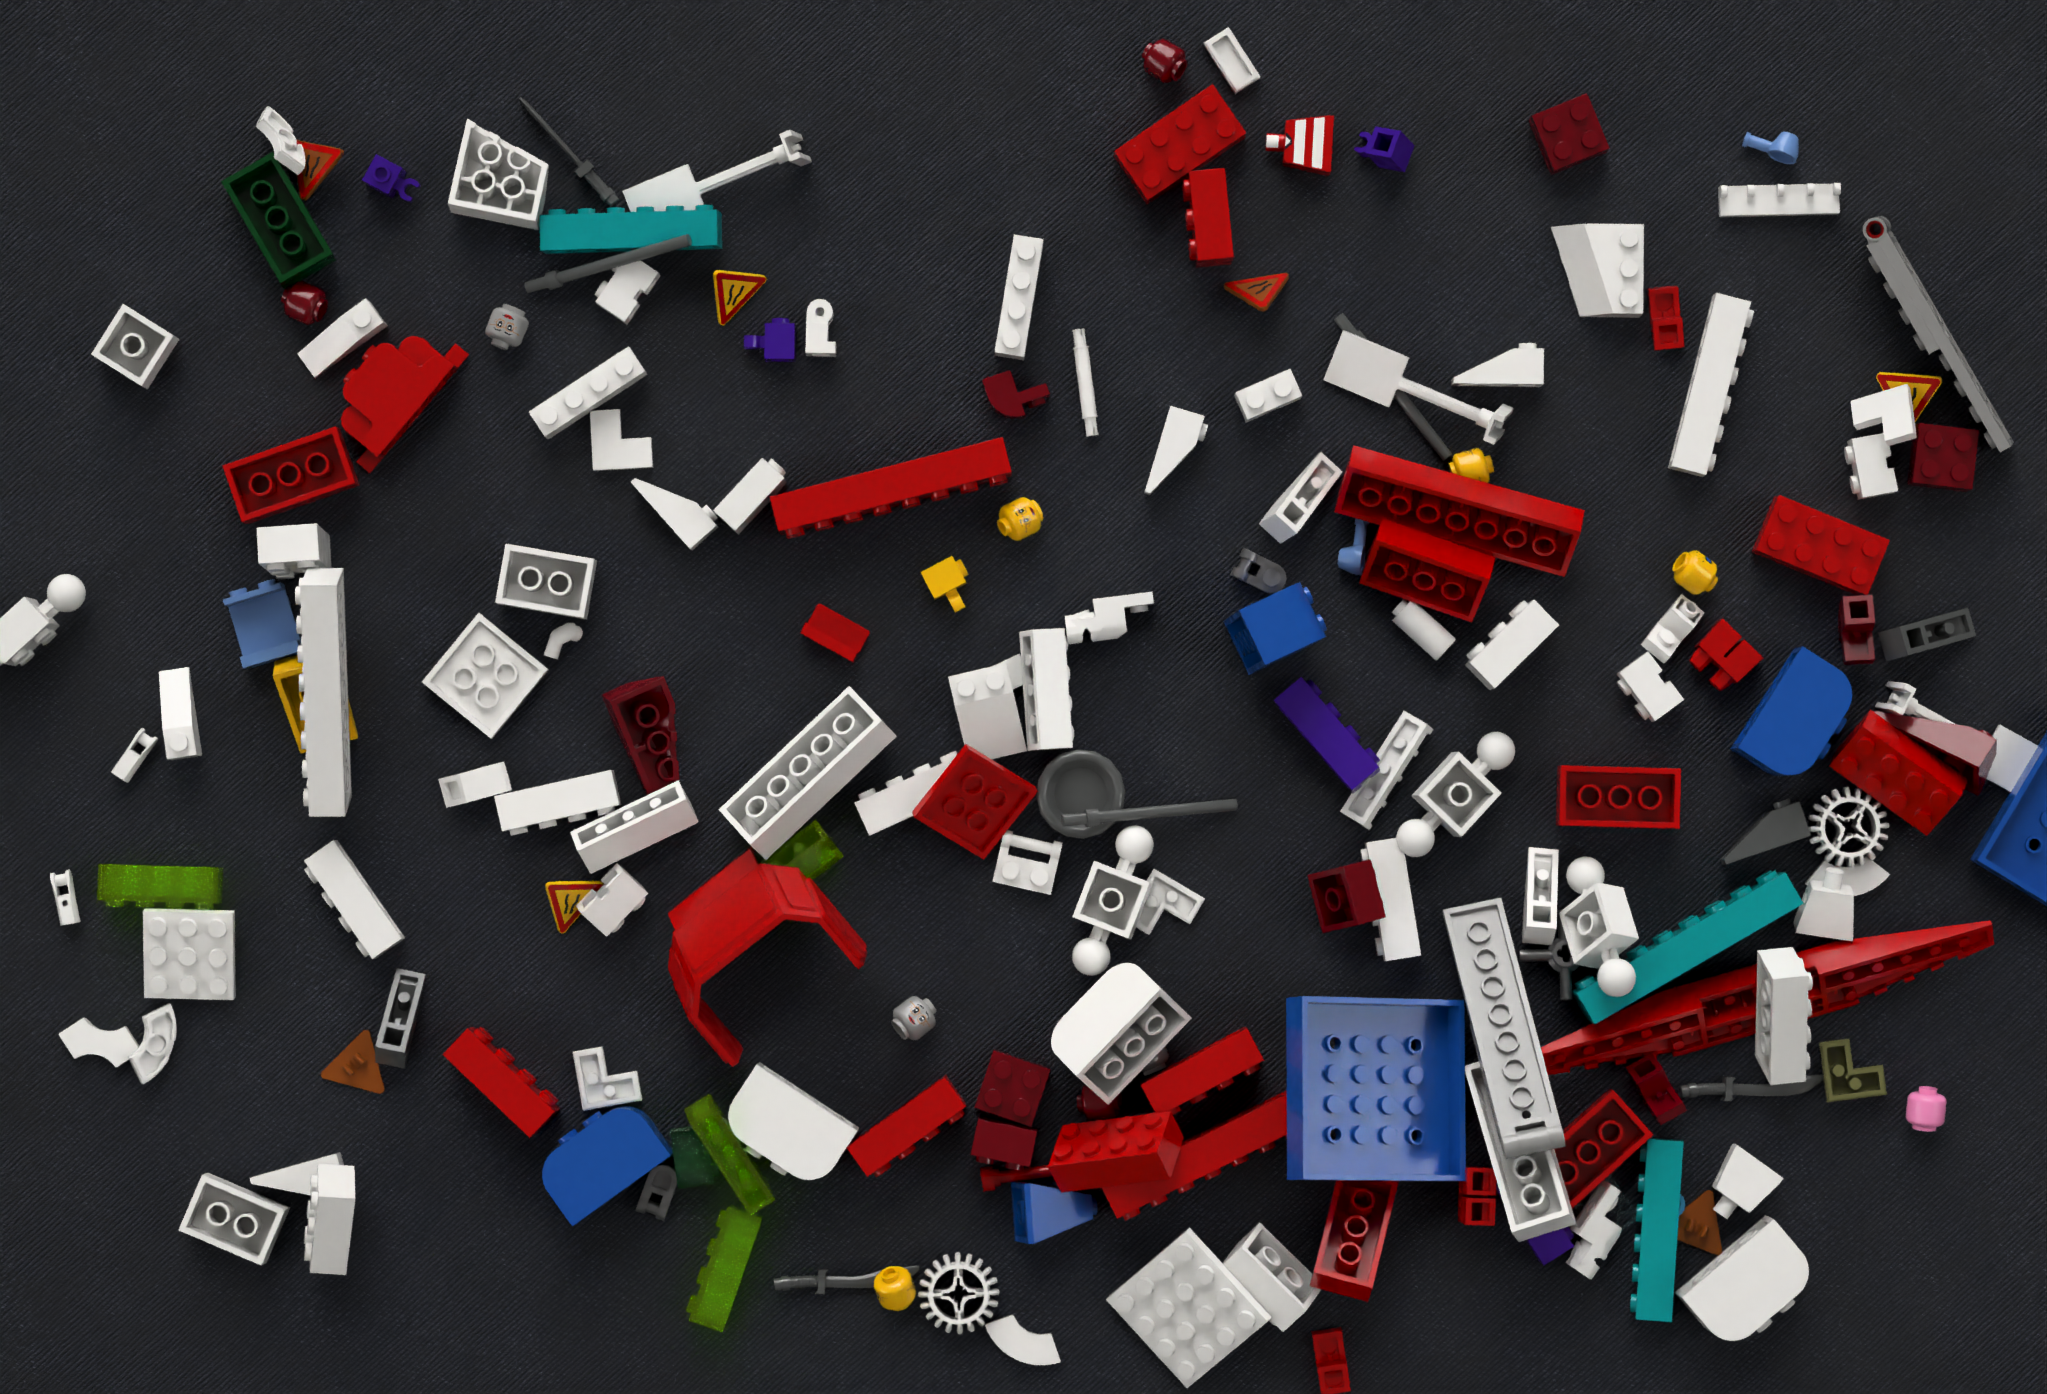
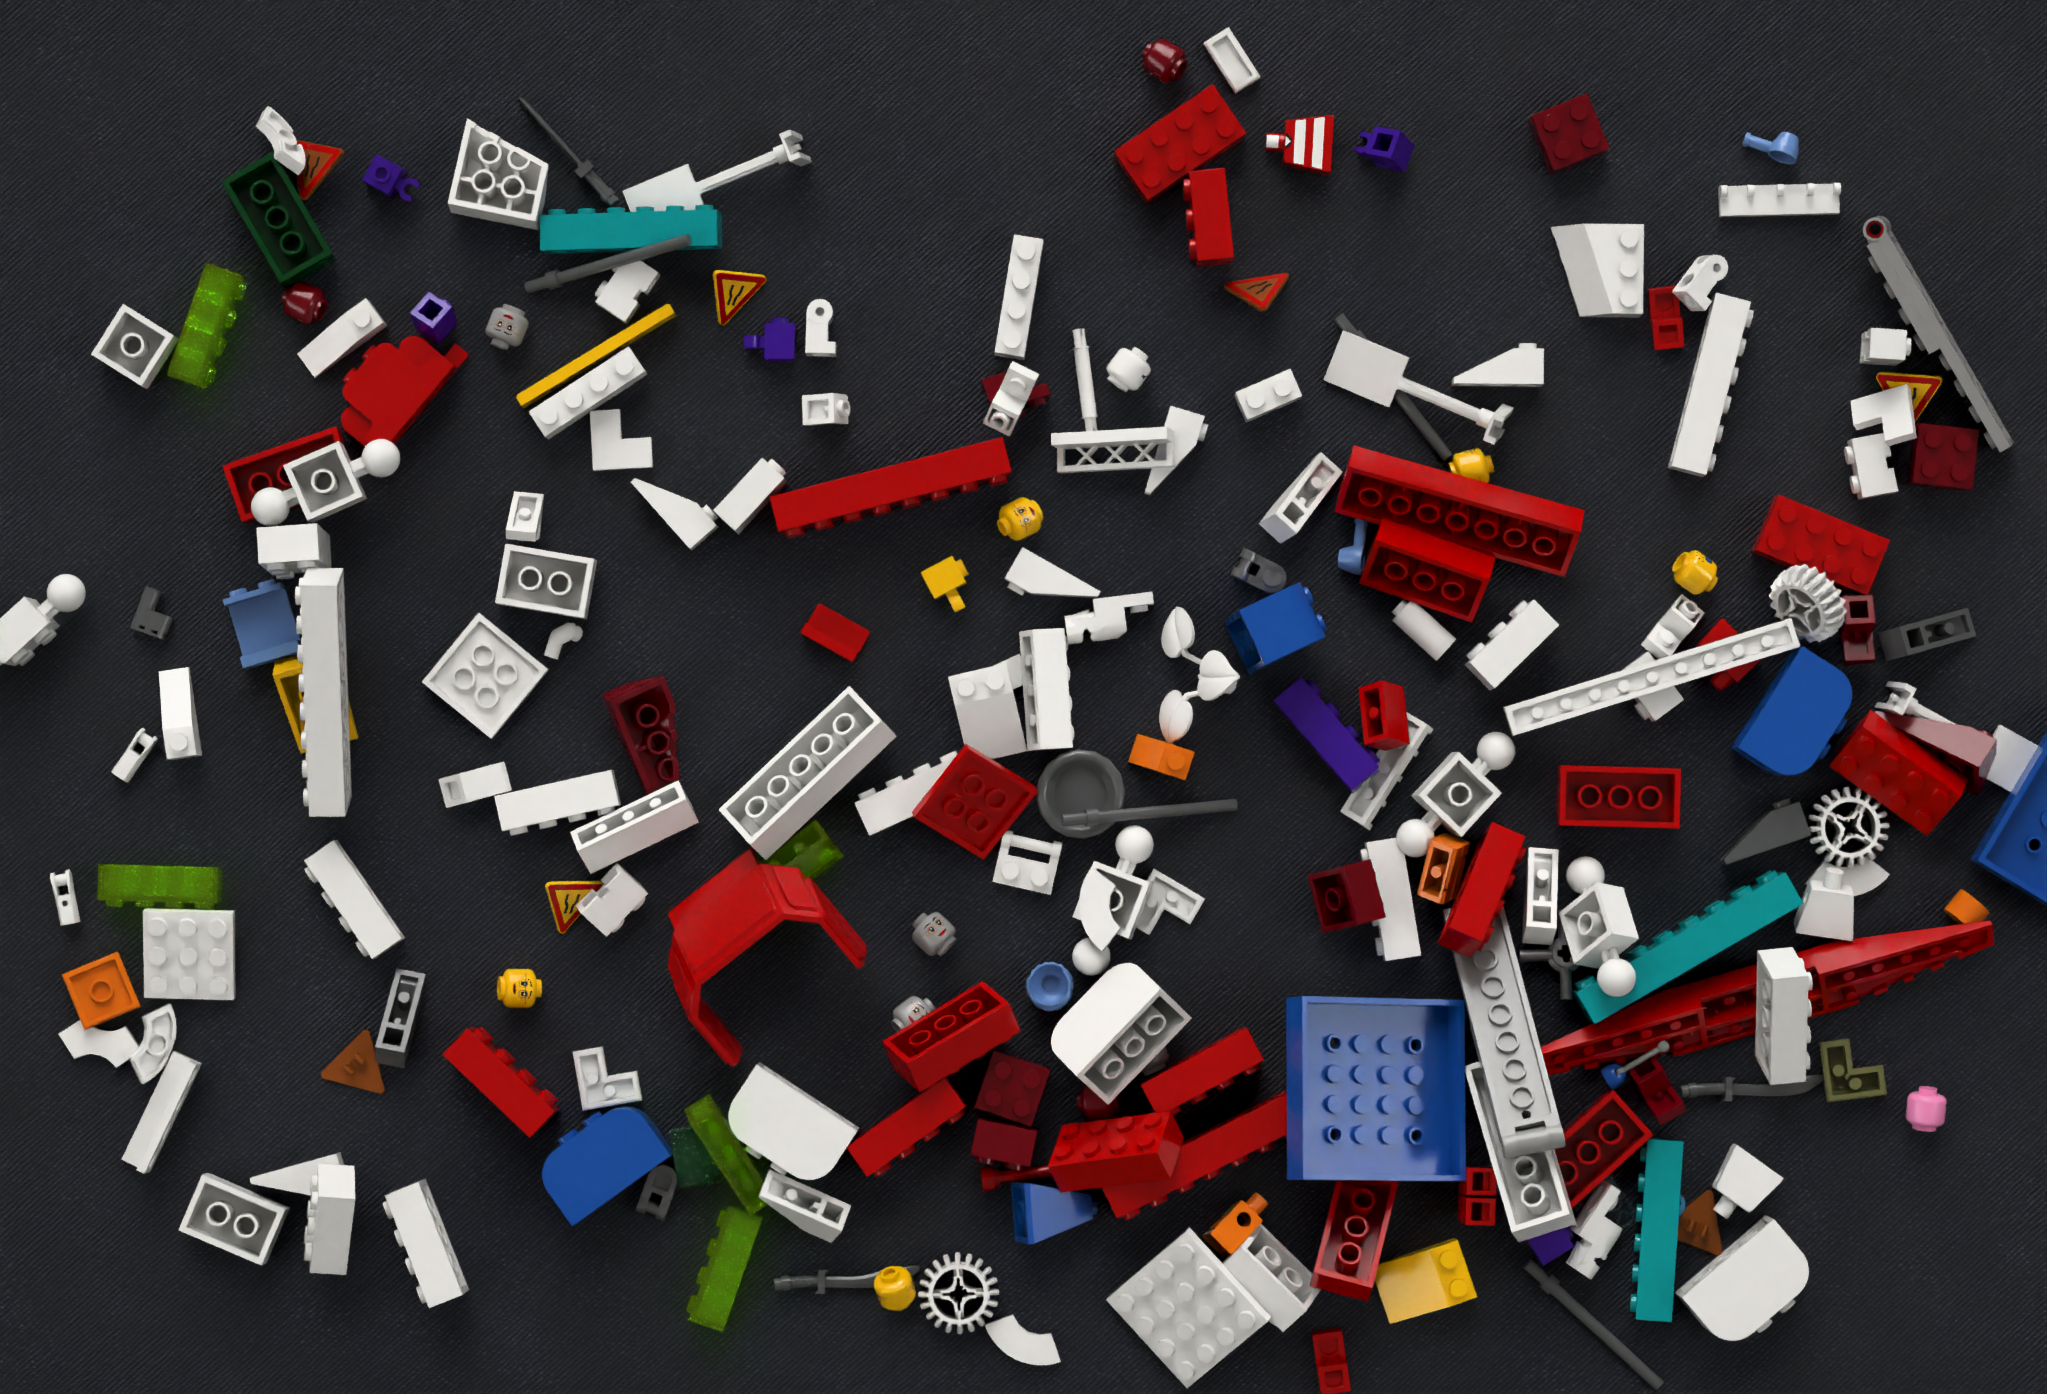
none -> orange plate [62,952,141,1030]
none -> white fence [121,1051,202,1174]
none -> dark grey piece [130,586,173,640]
none -> clear neon green brick [167,263,246,389]
none -> white brick [251,439,400,526]
none -> white brick [383,1178,469,1308]
none -> dark purple brick [410,292,457,345]
none -> yellow head [497,969,542,1008]
none -> white slope [506,491,544,542]
none -> yellow tile [516,304,677,408]
none -> white slope [758,1169,851,1243]
none -> white bracket [802,393,850,426]
none -> red brick [882,981,1021,1092]
none -> light grey head [912,912,957,956]
none -> white slope [983,361,1039,436]
none -> white slope [1005,547,1101,598]
none -> medium blue hair [1025,962,1074,1011]
none -> white fence [1051,427,1175,473]
none -> white tile [1079,867,1121,952]
none -> white head [1106,347,1151,392]
none -> orange slope [1128,734,1195,781]
none -> white plant [1159,607,1240,744]
none -> orange torso [1202,1192,1268,1257]
none -> red brick [1358,680,1410,751]
none -> yellow slope [1375,1238,1477,1324]
none -> orange brick [1417,833,1470,904]
none -> red brick [1437,822,1526,958]
none -> white plate [1503,618,1800,736]
none -> dark grey bar [1523,1259,1664,1390]
none -> hinge [1600,1040,1669,1090]
none -> white leg [1672,255,1728,311]
none -> white gear [1768,564,1847,643]
none -> white brick [1860,328,1911,366]
none -> orange piece [1943,889,1990,924]

